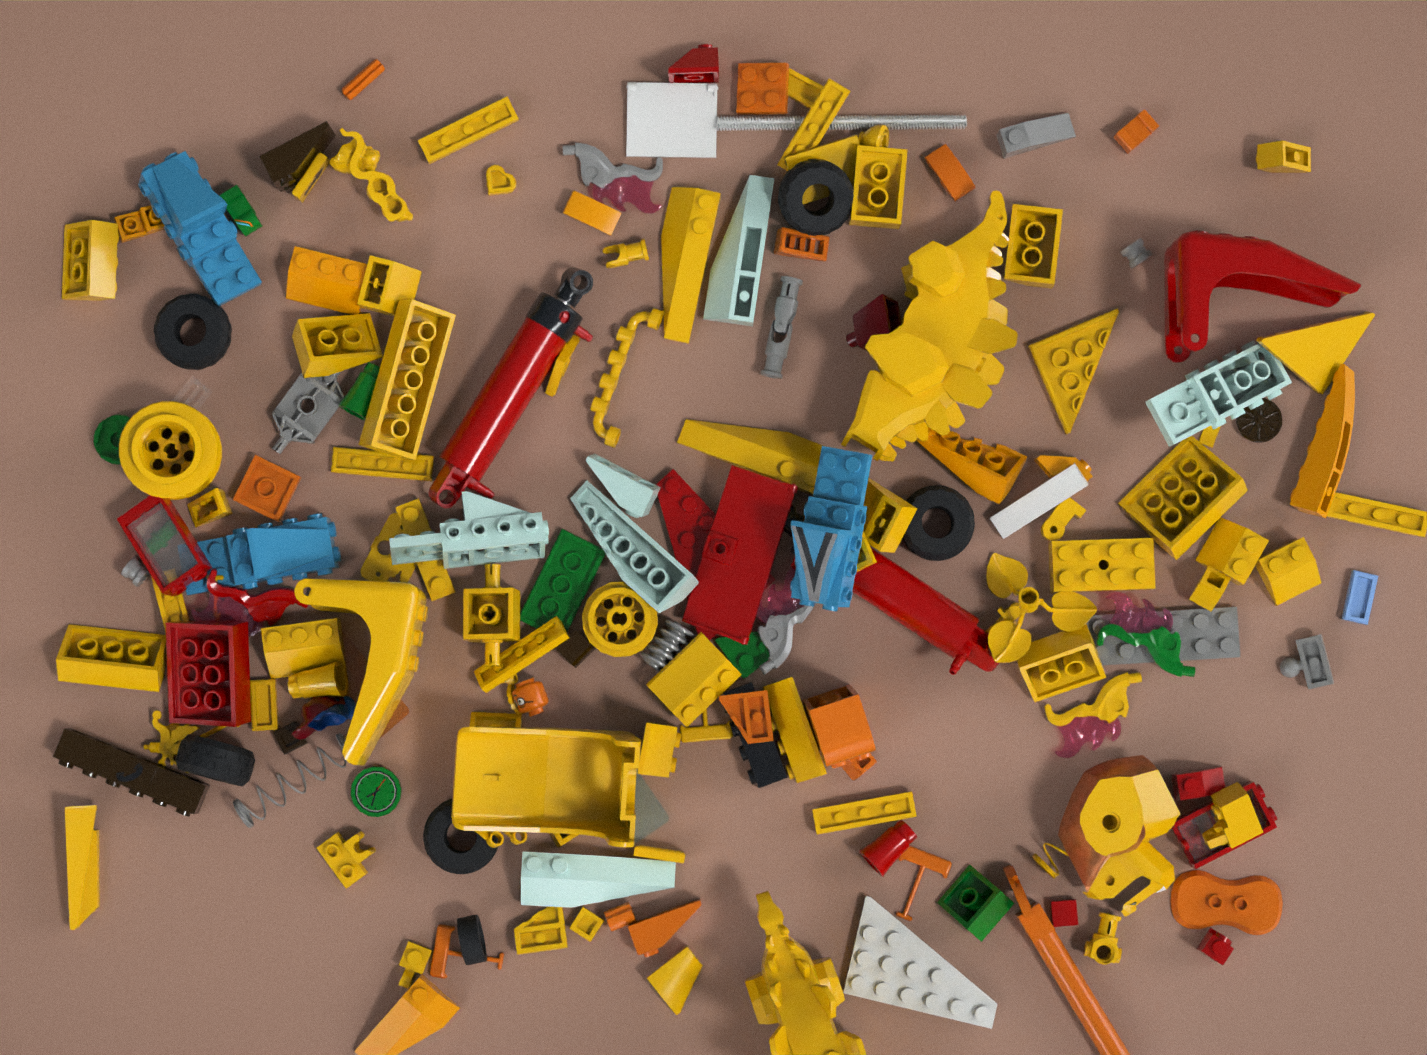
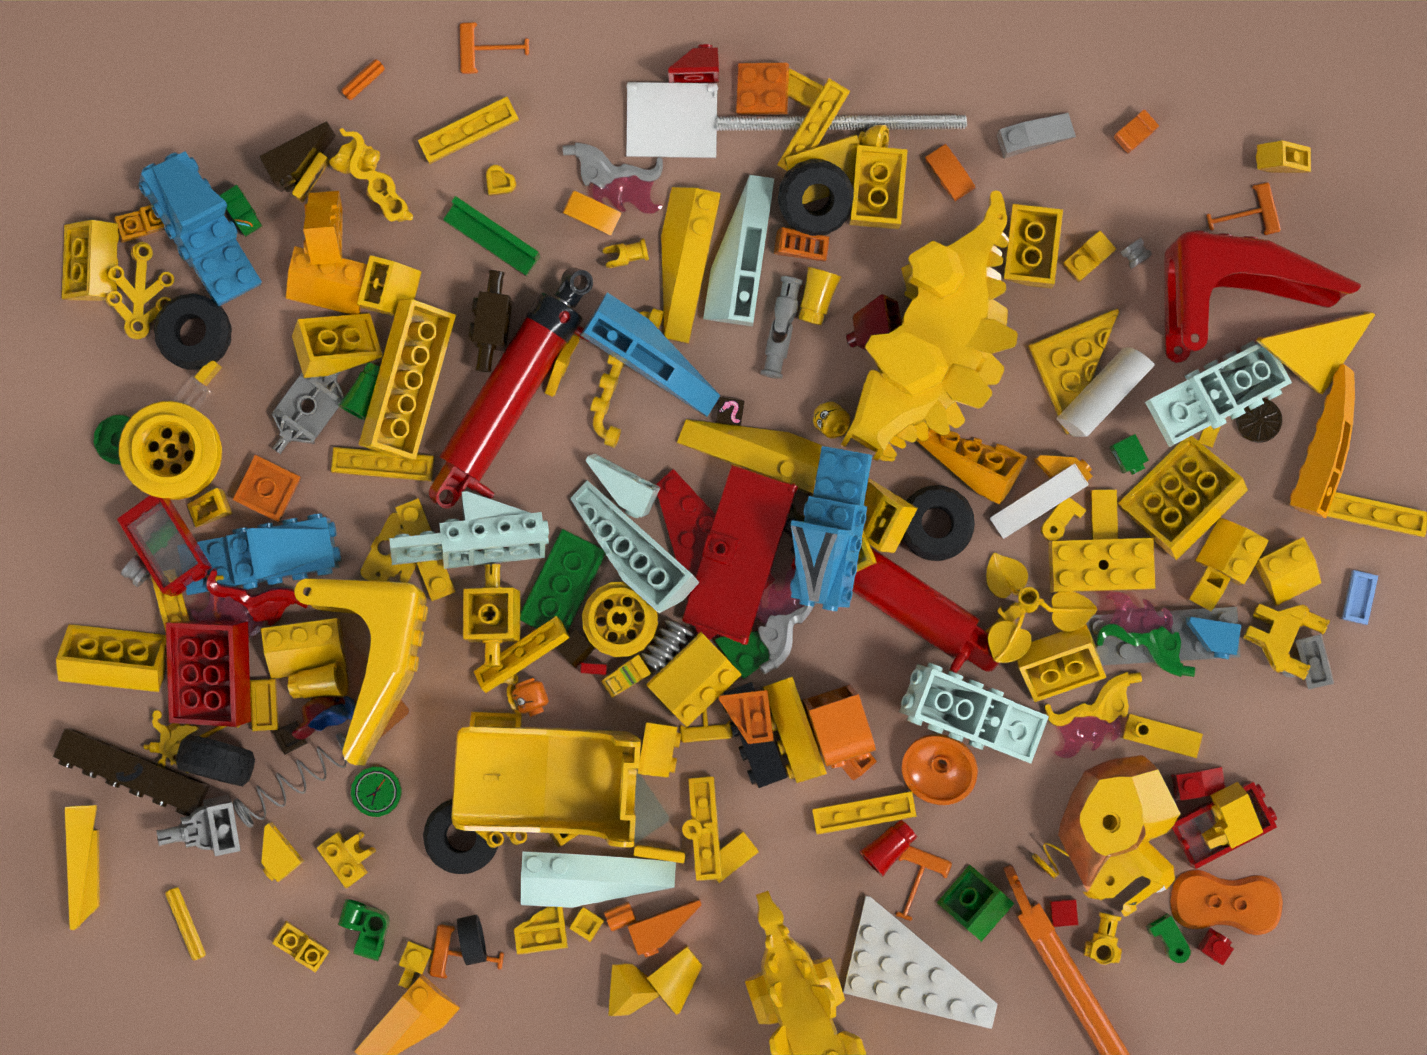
none -> yellow plant [106,242,174,340]
none -> light grey brick [156,795,241,856]
none -> yellow axle [165,887,206,961]
none -> yellow tile [195,361,222,386]
none -> yellow slope [261,822,305,882]
none -> yellow slope [272,921,330,973]
none -> light orange wedge [303,191,343,265]
none -> green piece [338,899,390,961]
none -> green fence [443,196,540,277]
none -> orange piece [459,22,529,74]
none -> dark brown brick [469,270,513,372]
none -> dark azure wedge [580,292,720,417]
none -> red tile [581,663,607,675]
none -> yellow leg [601,655,652,698]
none -> yellow slope [608,964,660,1016]
none -> yellow hinge [682,777,722,881]
none -> dark brown tile [716,397,745,426]
none -> yellow tile [716,831,759,883]
none -> yellow plant [799,267,841,326]
none -> yellow head [813,401,850,439]
none -> light aqua wedge [899,662,1049,763]
none -> orange dish [902,734,978,805]
none -> white brick [1056,347,1155,437]
none -> yellow slope [1063,231,1117,282]
none -> yellow tile [1090,490,1118,540]
none -> green brick [1109,434,1149,475]
none -> yellow piece [1122,714,1203,758]
none -> green leg [1146,913,1191,963]
none -> dark azure slope [1186,617,1241,659]
none -> orange piece [1206,182,1281,235]
none -> yellow connector [1243,604,1330,680]

